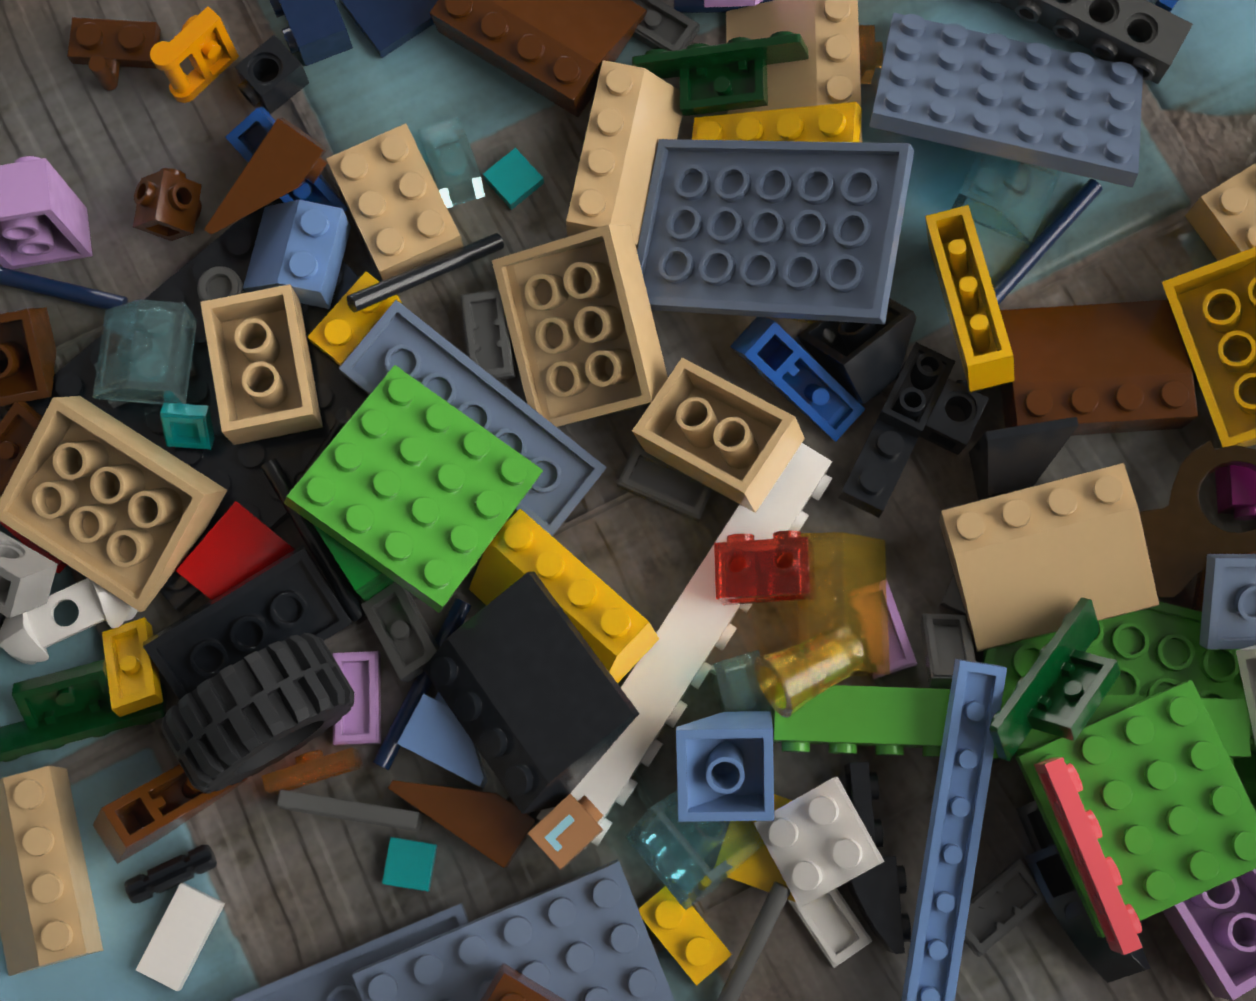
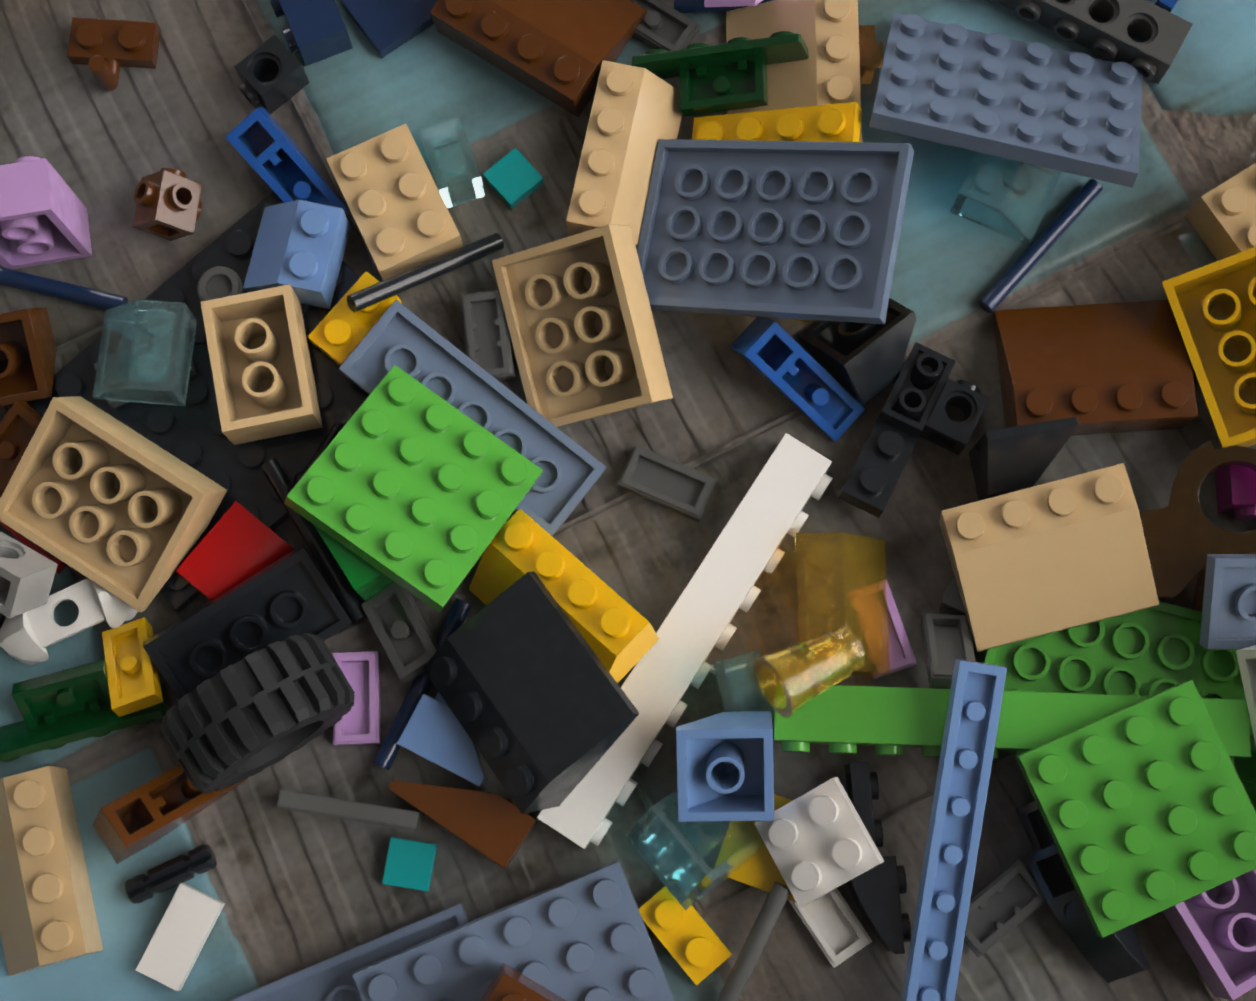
light orange plate [150,6,239,103] -> none
teal tile [160,402,215,450] -> none
reddish brown slope [204,117,328,235] -> none
clear orange plate [261,747,363,795] -> none
medium nougat brick [527,794,604,870] -> none
tan brick [632,358,805,513] -> none
clear red brick [714,530,816,605] -> none
yellow brick [925,205,1014,392] -> none
dark green bracket [989,597,1121,761] -> none
coral plate [1034,757,1143,955] -> none

